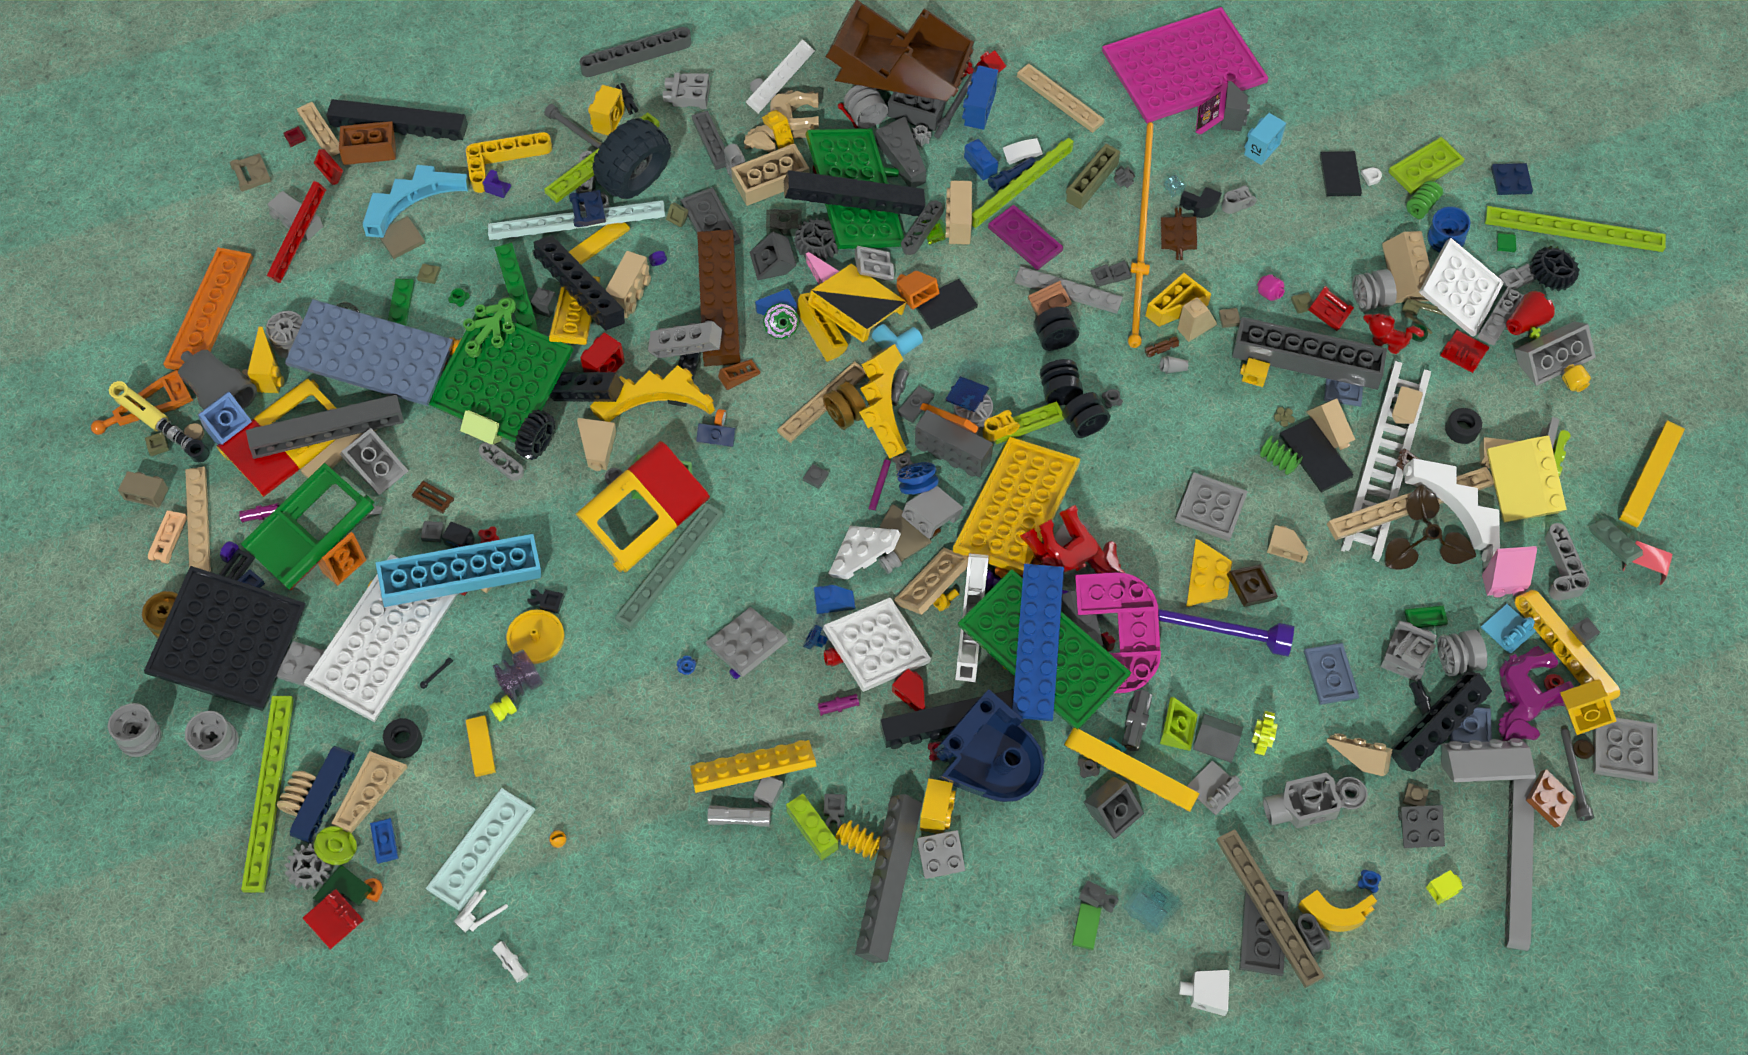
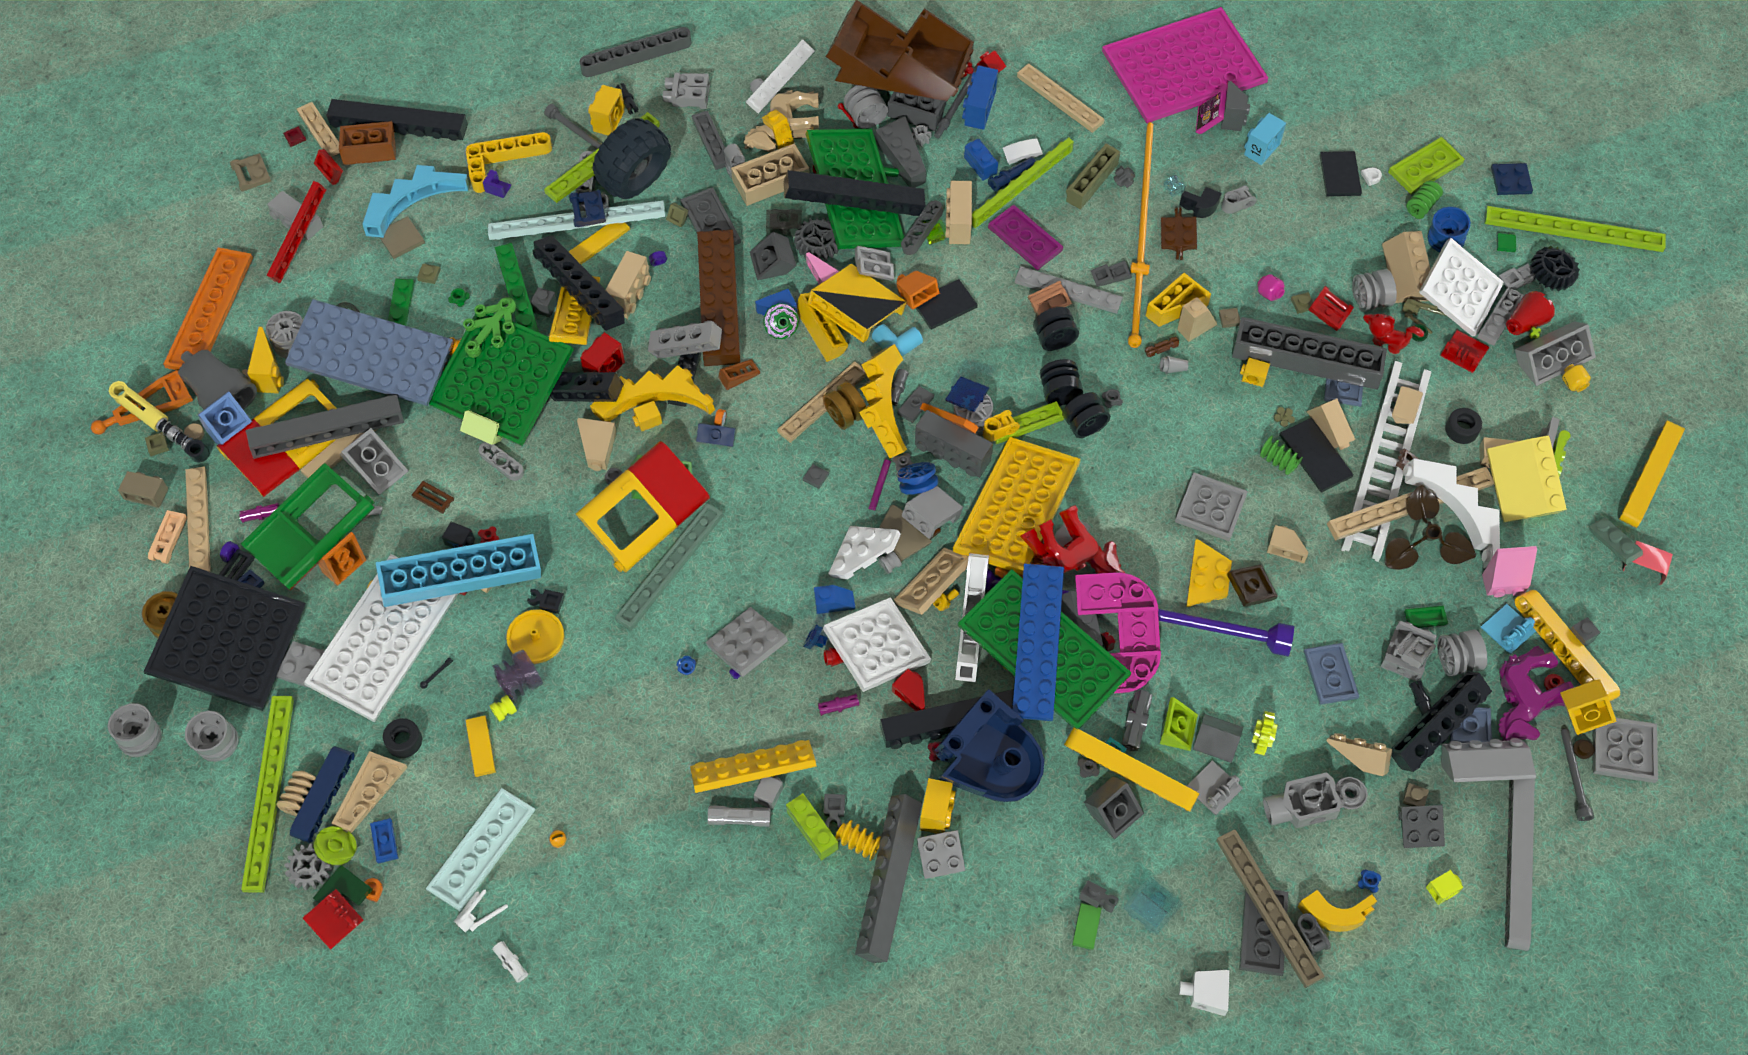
dark grey plate [421,521,444,543] -> none
black gear [515,409,555,460] -> none
plate [1526,769,1575,828] -> none
light grey beam [1545,523,1590,601] -> none
none -> yellow brick [632,401,662,432]

